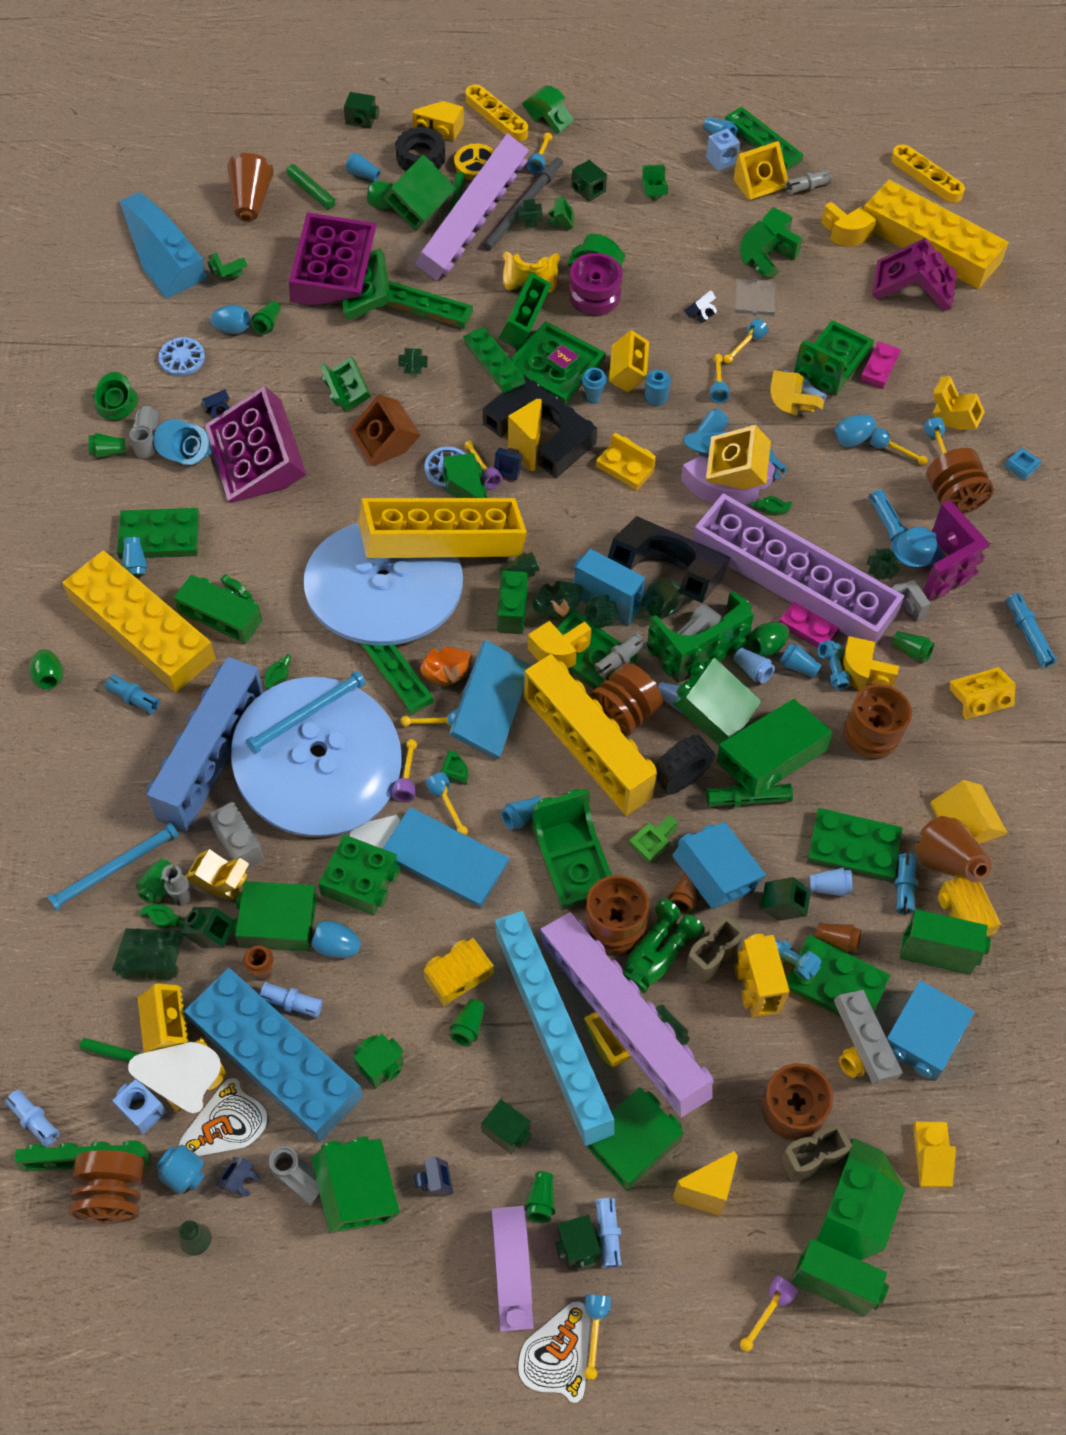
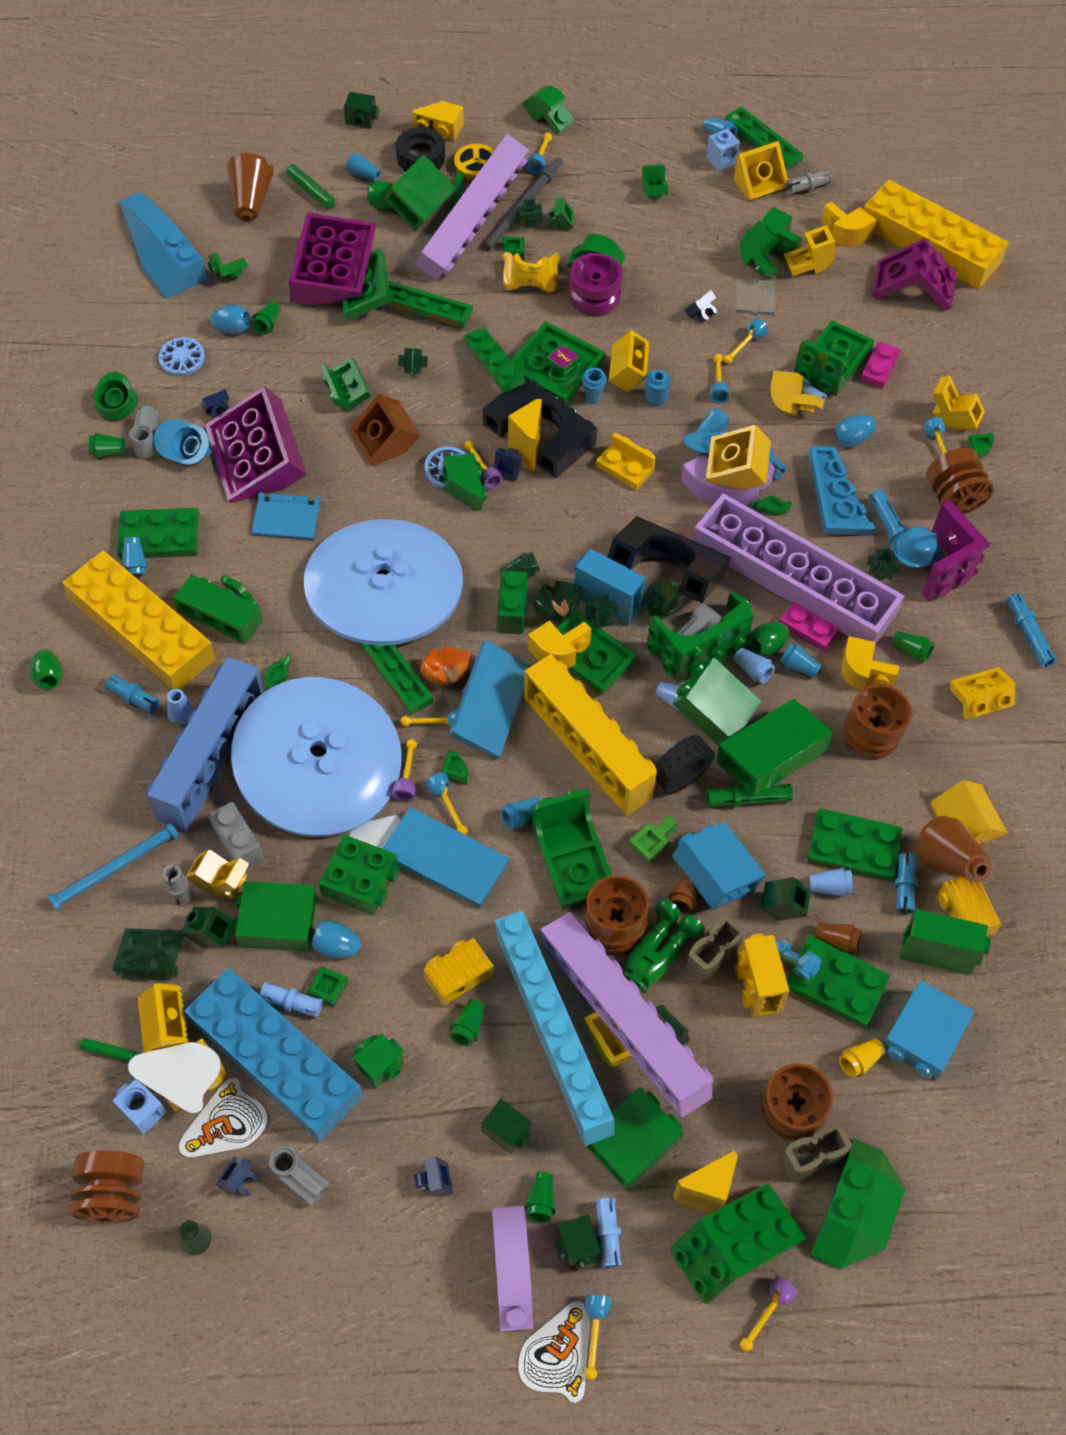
light blue pin [5,1090,60,1147] -> none
green plate [14,1140,151,1171] -> none
green brick [136,859,176,903] -> none
green piece [140,904,185,929] -> none
dark azure head [156,1145,205,1194] -> none
dark orange cone [243,946,273,981] -> none
dark azure bar [246,671,365,754] -> none
green brick [311,1136,400,1233] -> none
yellow brick [358,498,527,558] -> none
yellow beam [465,85,528,142] -> none
green brick [498,272,552,350] -> none
dark green brick [571,160,607,202] -> none
dark orange wheel [589,663,663,737] -> none
light grey pin [594,633,647,679] -> none
green brick [791,1239,889,1317] -> none
dark azure bar [817,640,850,690] -> none
light grey plate [833,990,903,1085] -> none
hinge [869,426,928,466] -> none
yellow beam [891,144,965,203] -> none
light grey bracket [892,580,931,622] -> none
yellow slope [913,1122,956,1188] -> none
dark azure tile [1004,447,1042,481] -> none
none -> light blue cone [167,689,195,725]
none -> dark azure piece [252,492,321,541]
none -> green tile [307,966,349,1007]
none -> green tile [501,237,525,260]
none -> green bracket [671,1183,806,1304]
none -> yellow brick [784,225,836,277]
none -> dark azure wing [808,446,876,535]
none -> green tile [967,433,994,459]

